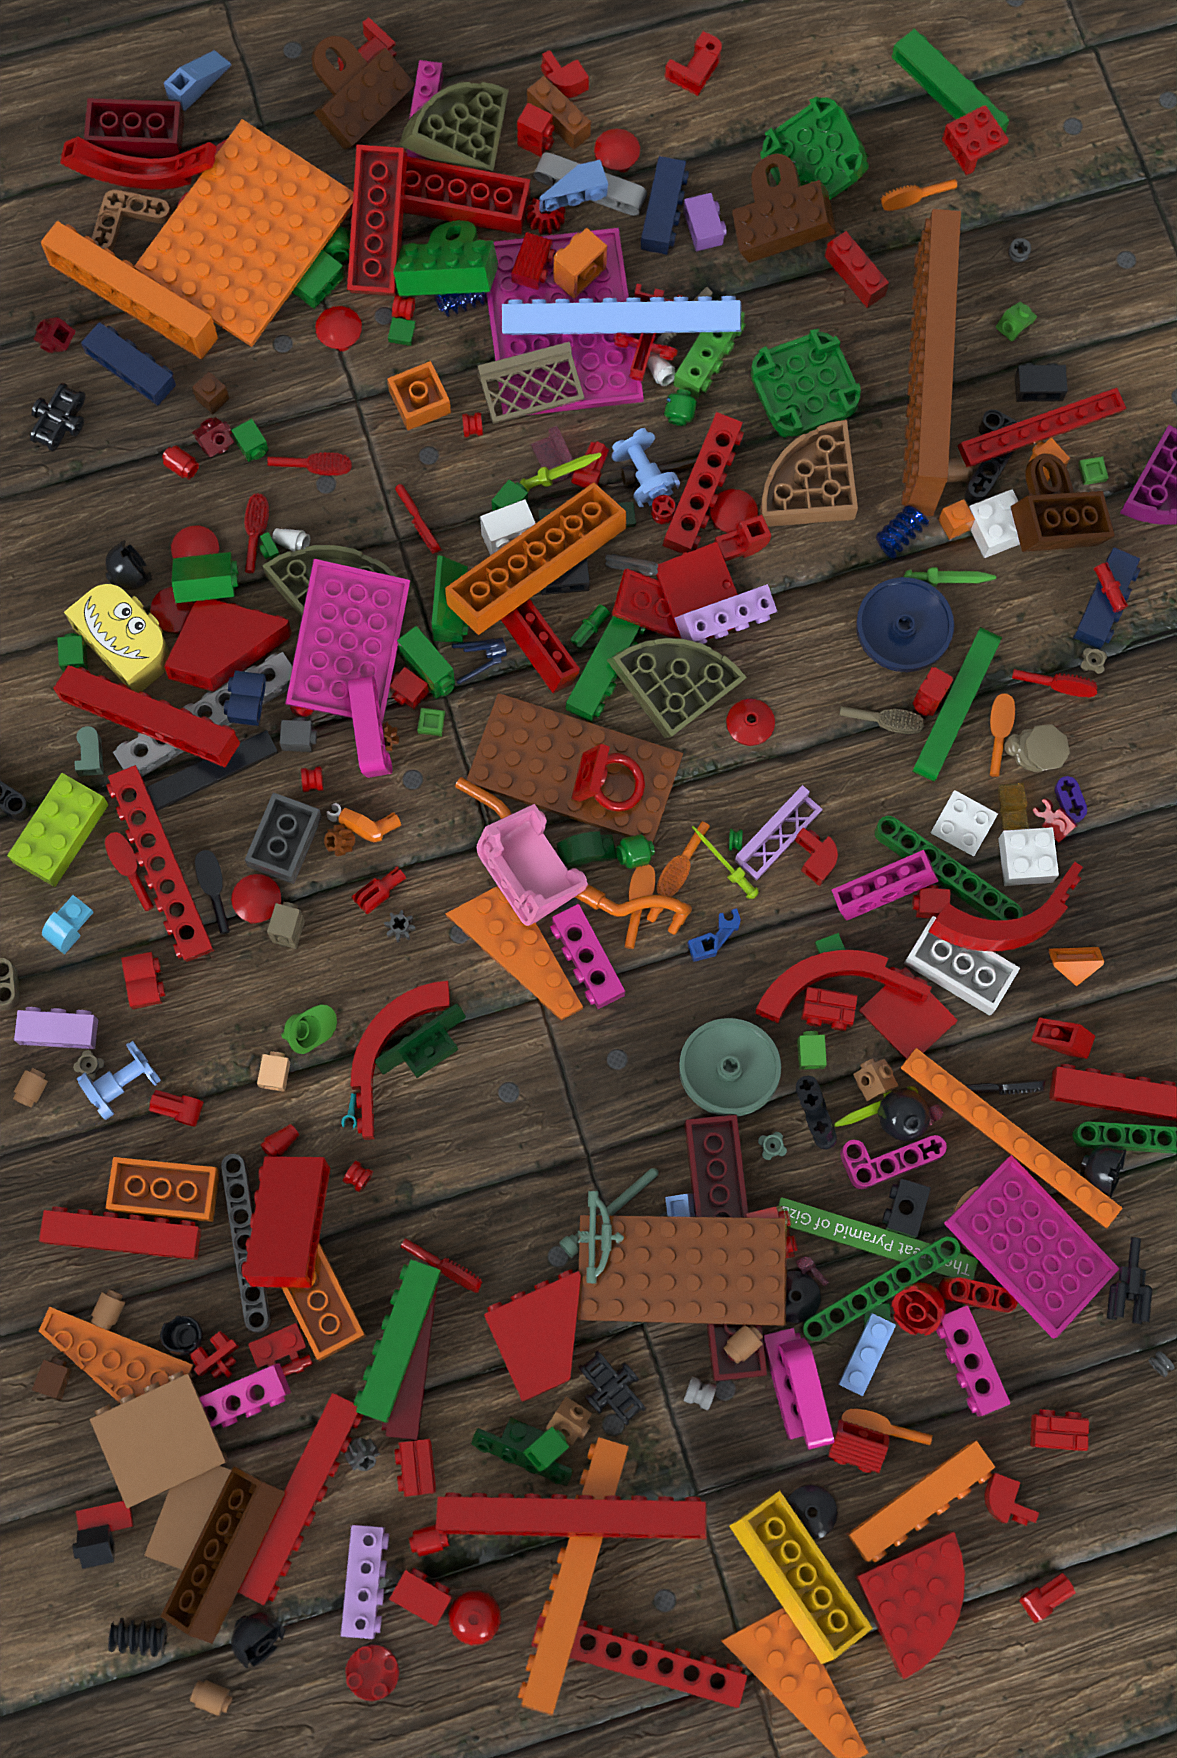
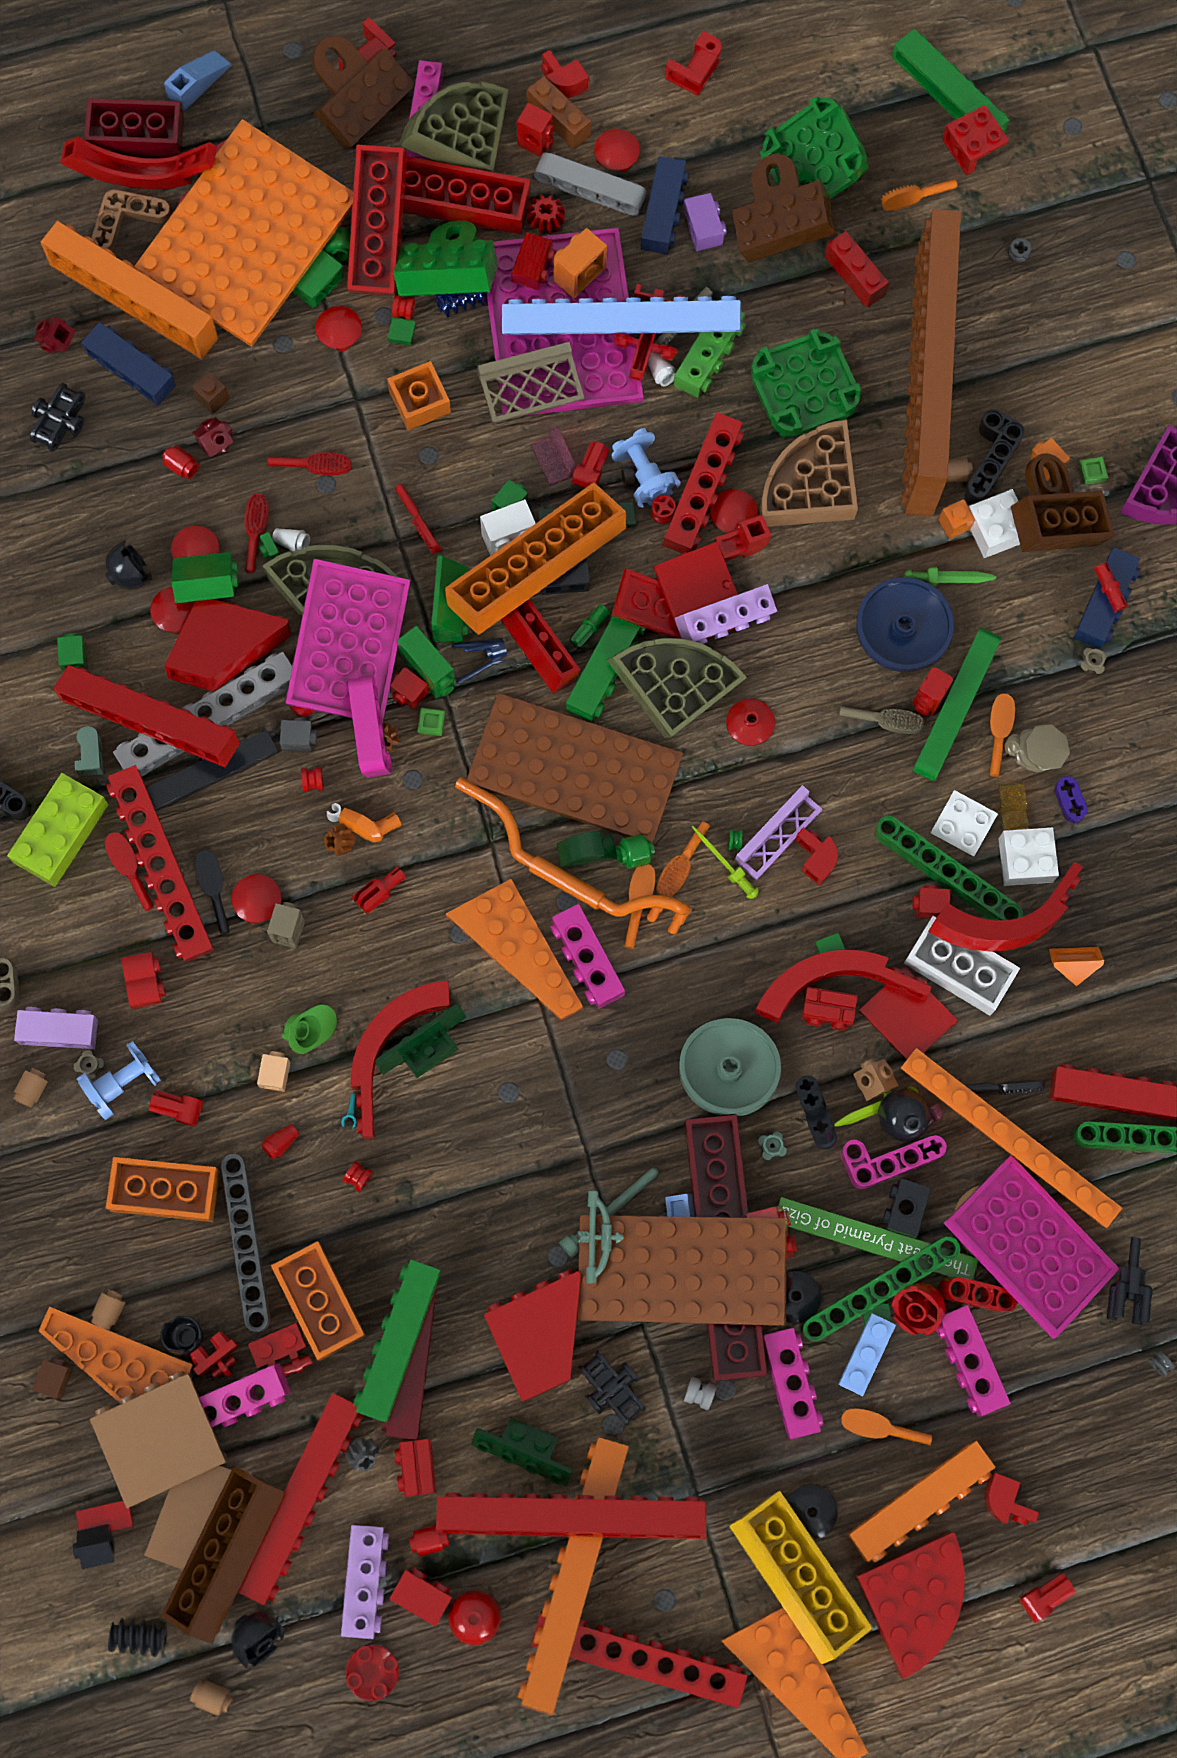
red brick [39,1207,202,1260] -> none
medium azure brick [42,895,93,955] -> none
light yellow brick [64,584,170,693] -> none
dark blue brick [224,670,266,726] -> none
green brick [231,419,269,462] -> none
red brick [242,1157,330,1288] -> none
dark grey brick [245,792,322,884] -> none
dark grey gear [384,910,416,943] -> none
red piece [401,1238,482,1293] -> none
red wheel [462,412,483,438] -> none
bright pink windscreen [476,804,588,926] -> none
lime sword [520,453,602,492] -> none
green brick [523,1427,569,1472] -> none
medium blue slope [539,160,608,212] -> none
medium nougat brick [546,1397,592,1445] -> none
red tile [571,744,645,812] -> none
dark grey axle [605,554,658,576] -> none
green head [664,389,697,426] -> none
blue piece [687,908,741,962] -> none
medium nougat brick [723,1325,763,1364] -> none
dark pink beam [779,1338,834,1450] -> none
clear pink hand [796,1256,829,1286] -> none
bright green brick [797,1031,827,1070] -> none
red brick [828,1419,889,1473] -> none
dark pink brick [832,850,938,921] -> none
clear blue piece [876,506,929,558] -> none
red plate [957,388,1127,467] -> none
bright green bracket [996,302,1037,341] -> none
red piece [1012,669,1097,697] -> none
black brick [1014,363,1068,402] -> none
red brick [1030,1410,1089,1451] -> none
red slope [1031,1018,1095,1059] -> none
plate [1033,798,1078,843] -> none
black cylinder [1081,1144,1126,1197] -> none

